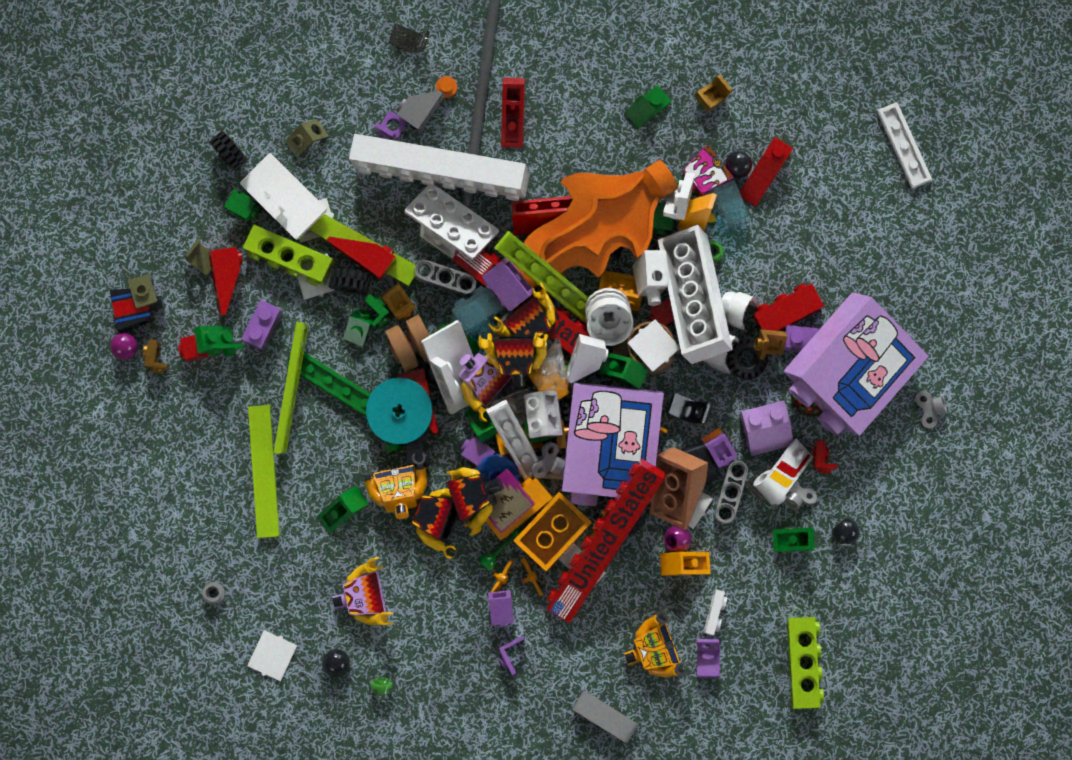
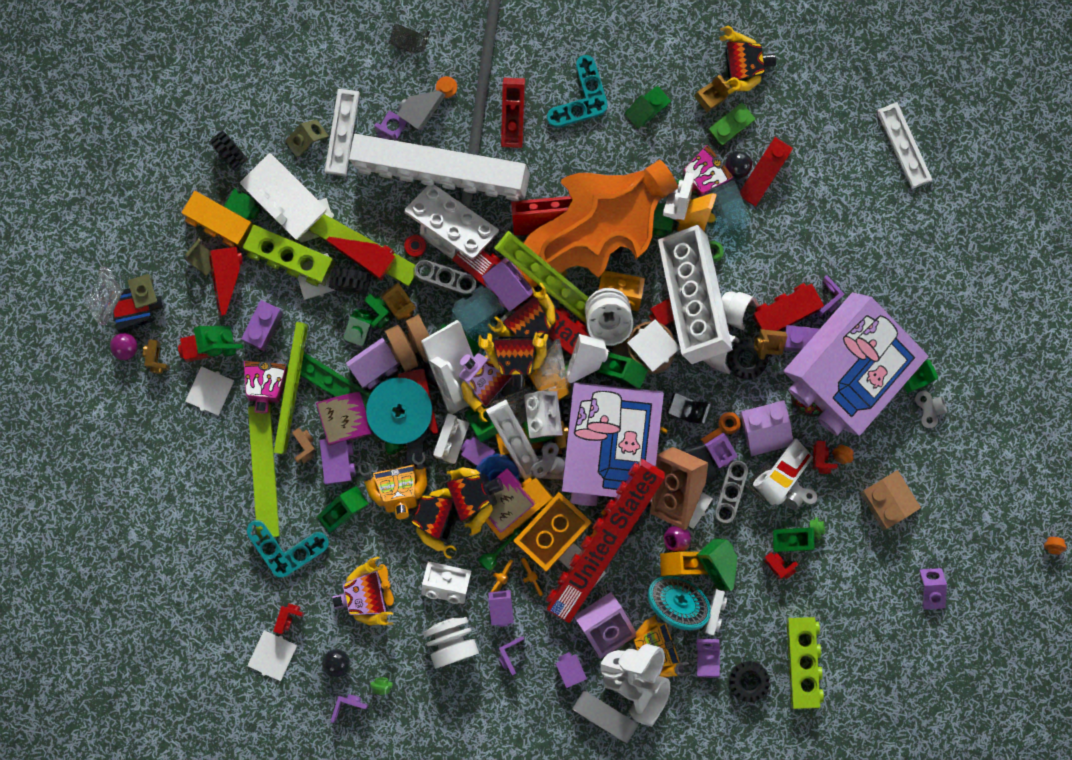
light grey plate [202,582,225,604] -> none
white torso [632,250,668,306] -> none
black piece [831,518,860,546] -> none
none -> clear plate [84,266,124,325]
none -> light orange brick [181,191,253,248]
none -> white piece [185,367,234,416]
none -> torso [244,361,288,414]
none -> teal beam [247,520,329,577]
none -> red bracket [273,603,304,634]
none -> medium nougat bracket [292,428,317,464]
none -> slope [316,392,373,446]
none -> medium lavender brick [320,439,356,485]
none -> white tile [325,89,360,176]
none -> medium lavender bracket [330,694,369,723]
none -> lavender slope [346,338,400,390]
none -> light orange piece [378,564,394,606]
none -> red tile [404,235,426,258]
none -> white bracket [421,561,471,604]
none -> white wheel [423,617,479,669]
none -> white bracket [433,413,469,464]
none -> teal beam [547,55,608,128]
none -> medium lavender brick [555,652,587,688]
none -> lavender slope [574,592,636,659]
none -> white piece [600,644,671,727]
none -> piece [648,576,711,630]
none -> green slope [696,539,738,591]
none -> bright green plate [708,103,755,147]
none -> orange plate [718,412,741,434]
none -> torso [719,26,776,94]
none -> black tyre [729,661,770,702]
none -> red bracket [762,552,798,580]
none -> bright green plate [810,517,825,539]
none -> medium lavender bracket [817,275,845,317]
none -> orange plate [832,445,854,464]
none -> medium nougat slope [860,470,921,530]
none -> green bracket [904,359,938,393]
none -> medium lavender bracket [920,568,947,610]
none -> orange plate [1044,537,1067,555]

